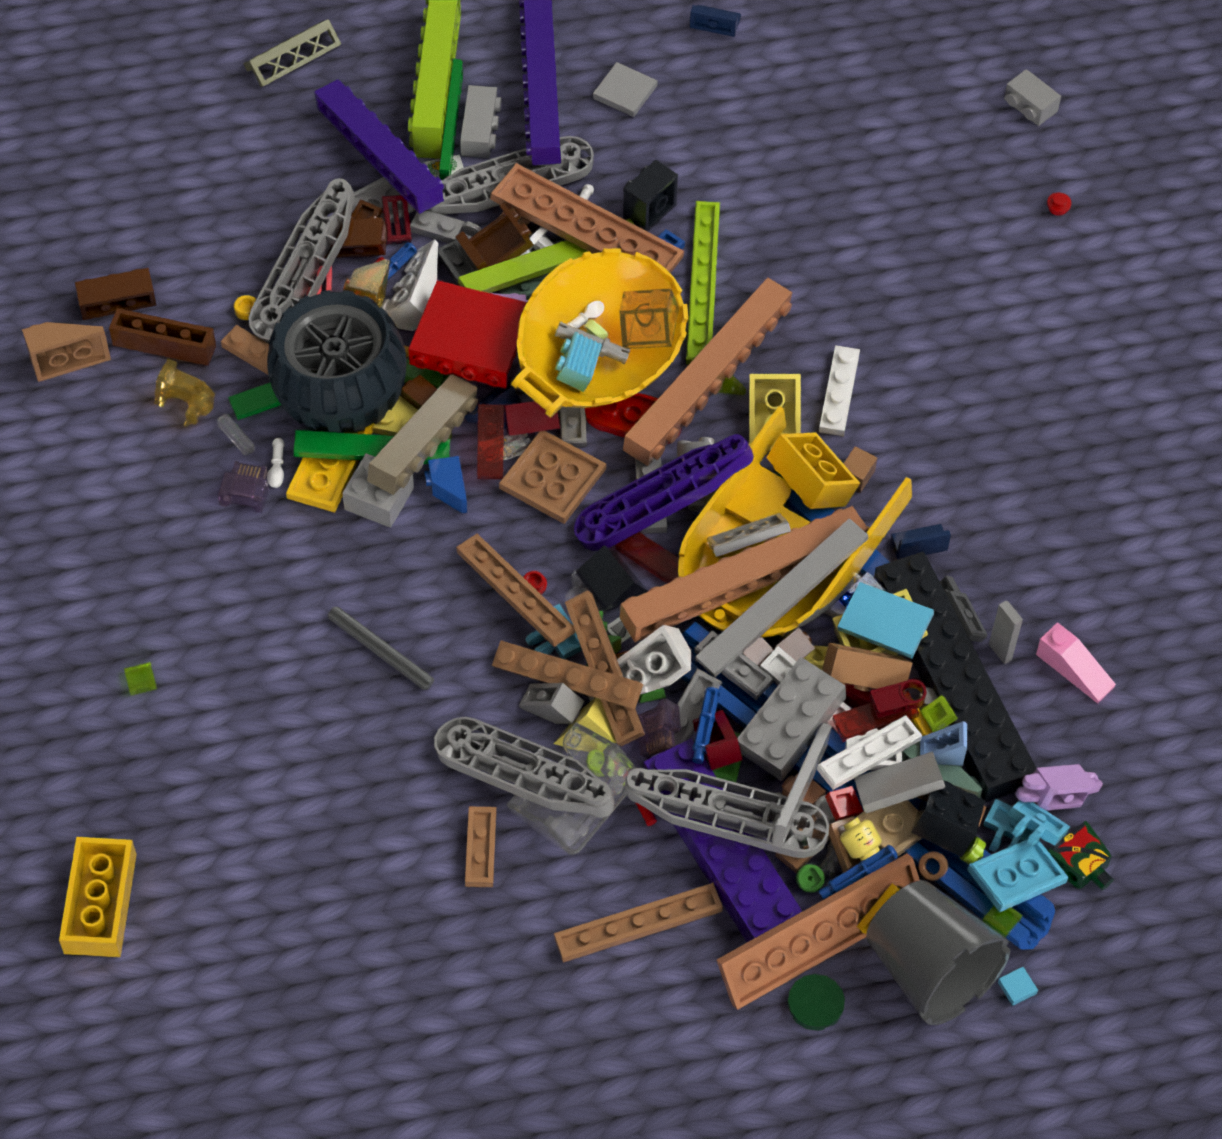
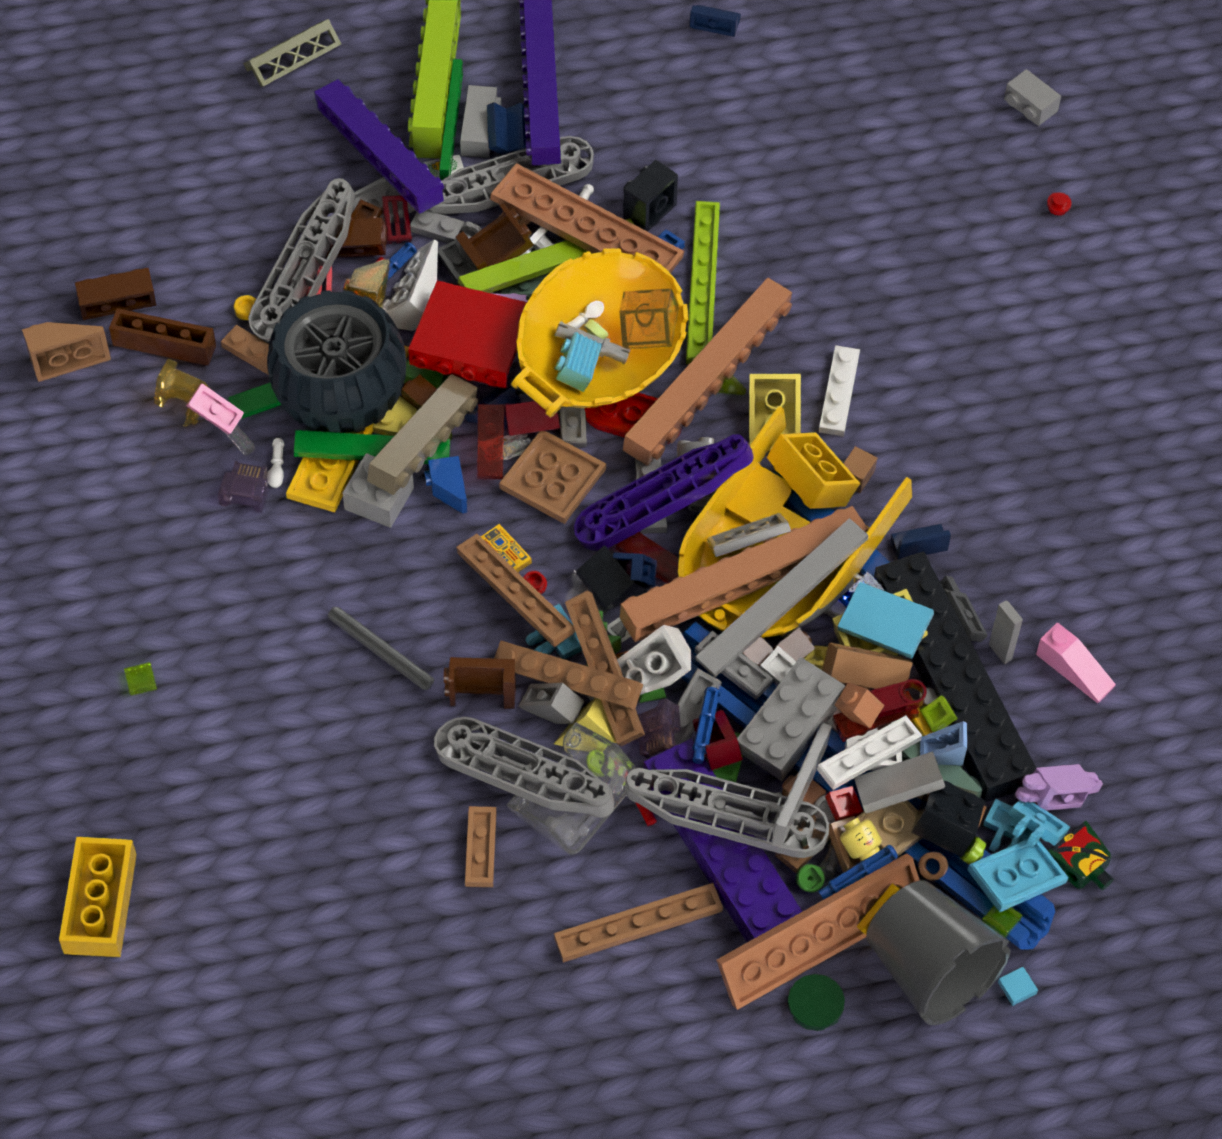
light grey tile [593,62,658,117] -> none
none -> bright pink plate [186,384,244,435]
none -> reddish brown panel [444,657,516,709]
none -> yellow tile [480,524,532,572]
none -> dark blue panel [487,102,526,156]
none -> dark blue panel [613,553,657,587]
none -> nougat brick [834,682,884,728]

